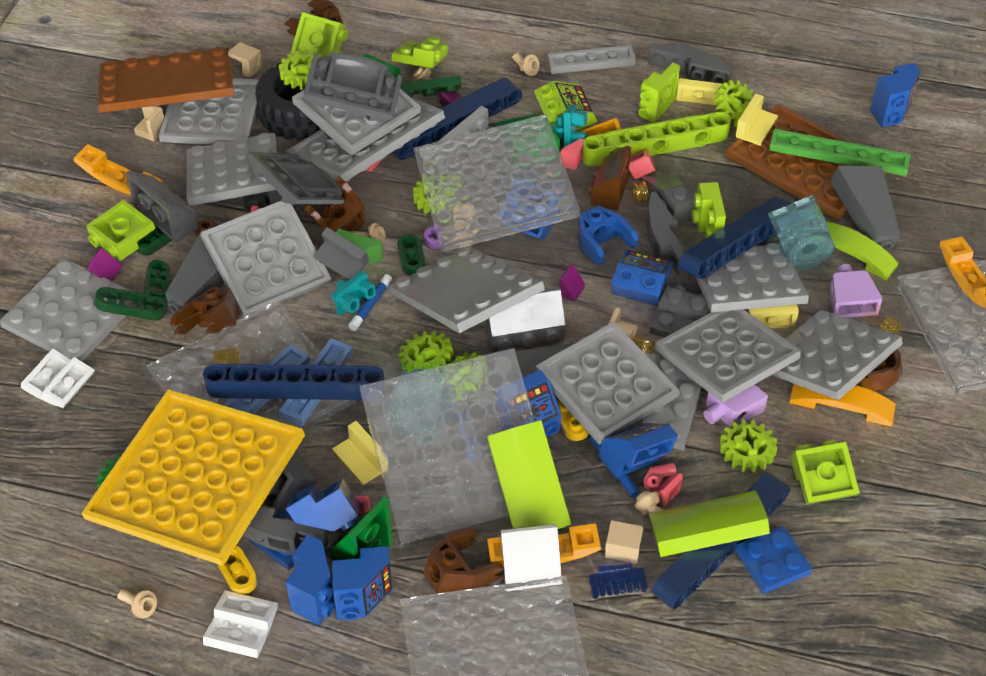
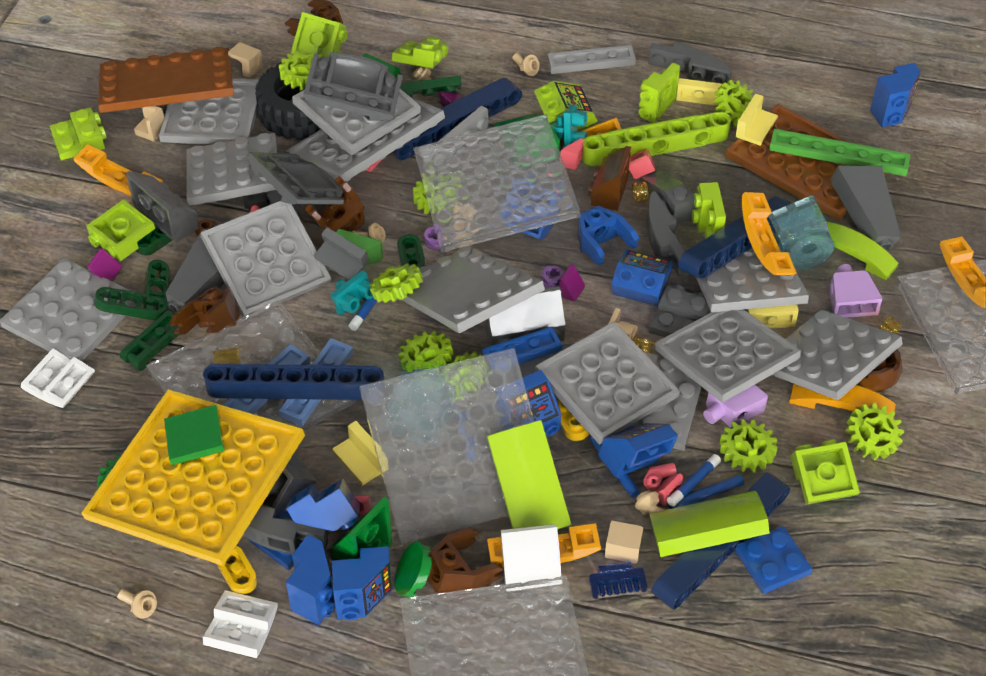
none -> lime plate [49,107,107,160]
none -> dark green plate [120,310,180,371]
none -> green tile [164,405,225,465]
none -> lime gear [370,263,423,303]
none -> green tile [395,541,432,598]
none -> blue tile [482,326,562,373]
none -> medium lavender bush [542,265,563,288]
none -> blue bar [667,454,721,507]
none -> blue bar [669,475,744,509]
none -> light orange slope [742,192,797,275]
none -> lime gear [845,403,904,460]

